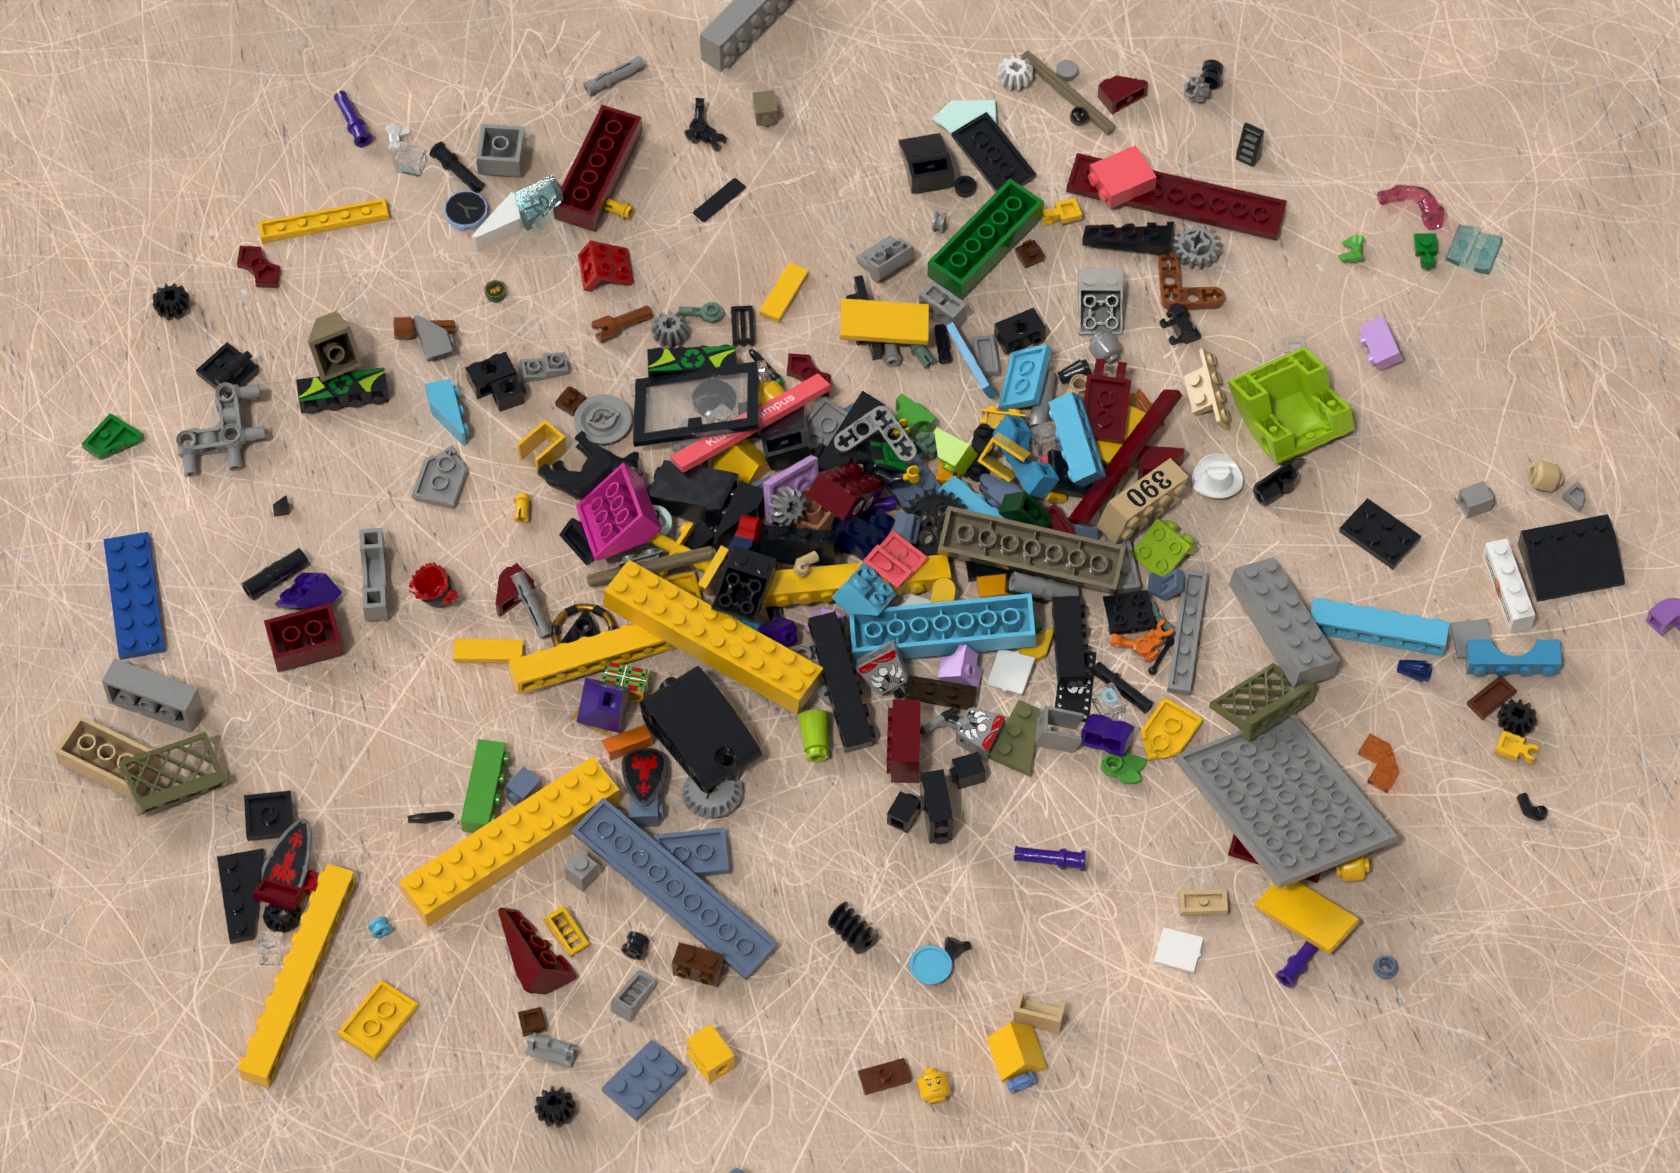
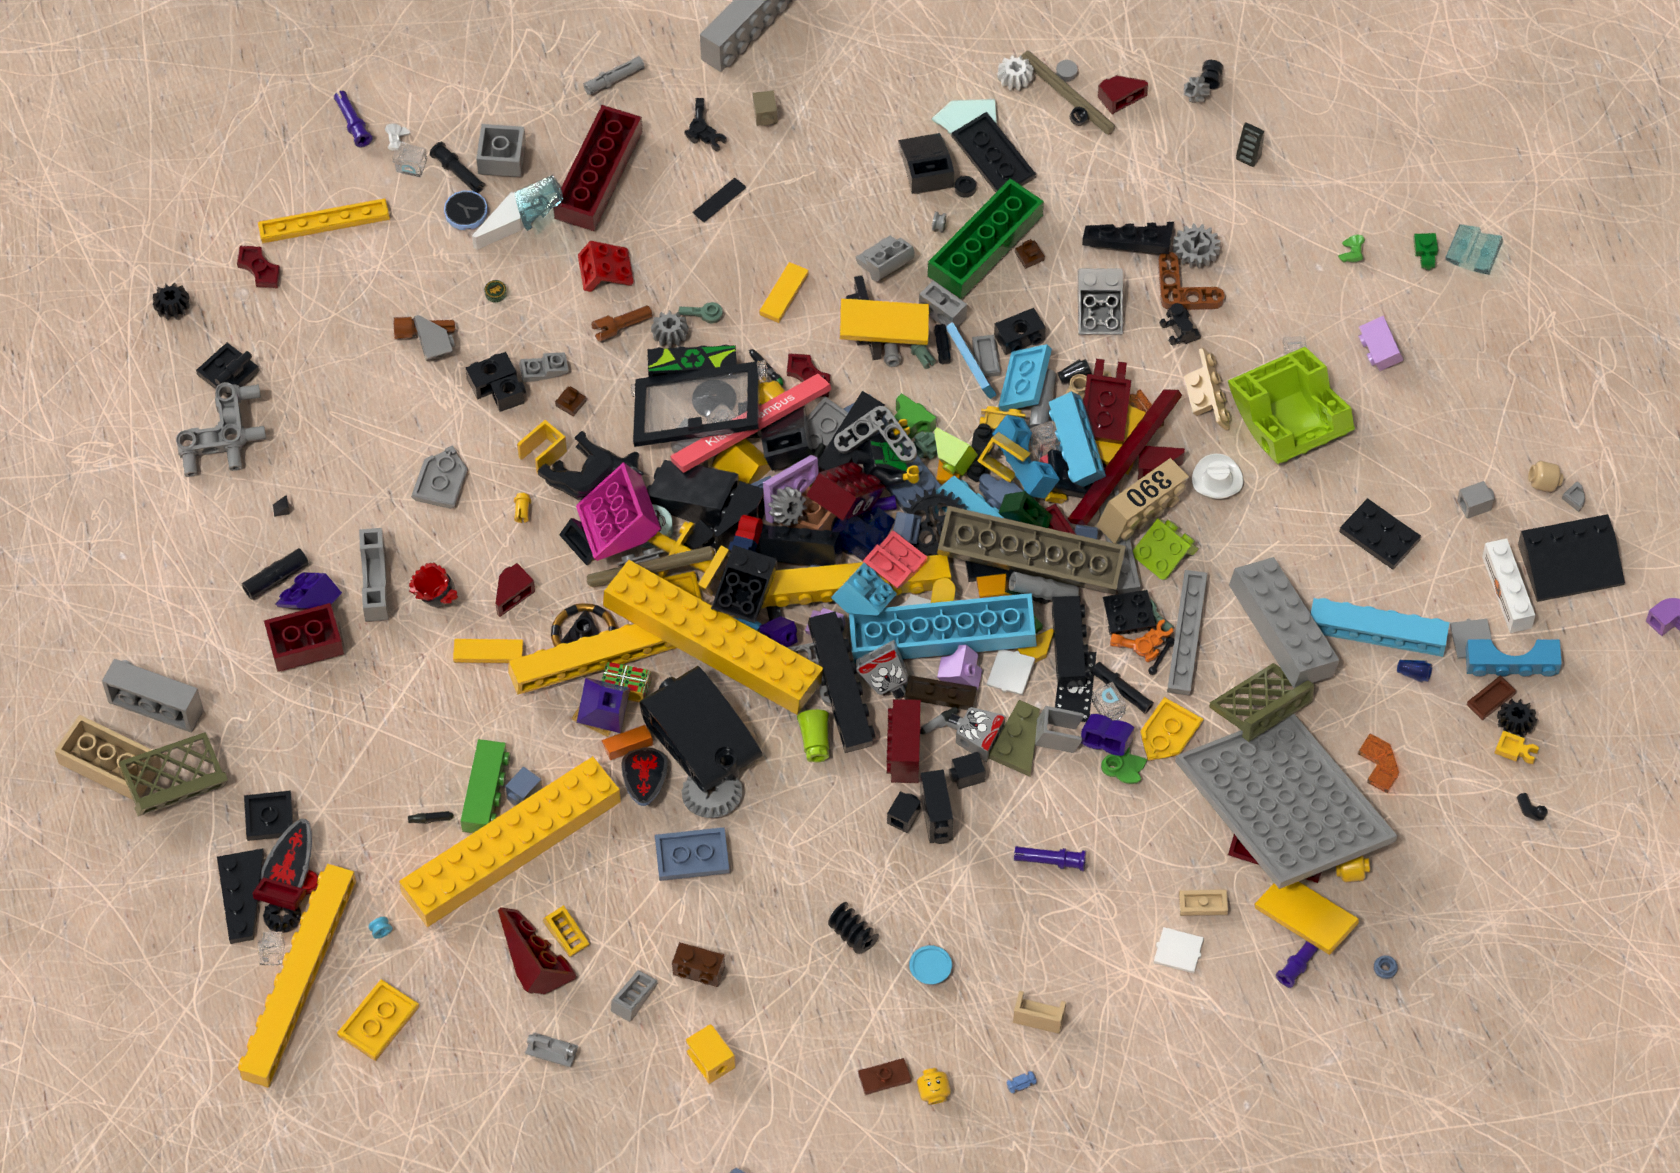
green wing [82,413,144,459] -> none
blue plate [103,532,165,660] -> none
black brick [296,368,389,414] -> none
dark tan slope [308,311,363,382] -> none
medium azure slope [425,379,469,446] -> none
light grey pin [510,570,552,638] -> none
reddish brown tile [518,1007,546,1037] -> none
black gear [534,1085,576,1128] -> none
light grey brick [564,850,599,892] -> none
sand blue plate [571,797,778,980] -> none
light grey gear [574,394,632,446] -> none
sand blue plate [602,1039,687,1122] -> none
yellow pin [604,198,634,219] -> none
black wheel [621,931,650,960] -> none
sand blue brick [630,795,663,827] -> none
black tile [731,305,755,347] -> none
tan arm [794,551,819,577] -> none
black rock [944,937,971,960] -> none
yellow slope [987,1022,1047,1083] -> none
yellow plate [1042,198,1083,226] -> none
dark red plate [1066,153,1287,240] -> none
coral brick [1088,145,1157,209] -> none
light grey head [1088,330,1121,364] -> none
sand blue bracket [1148,568,1184,601] -> none
black panel [1253,458,1305,506] -> none
clear pink piece [1377,184,1445,230] -> none

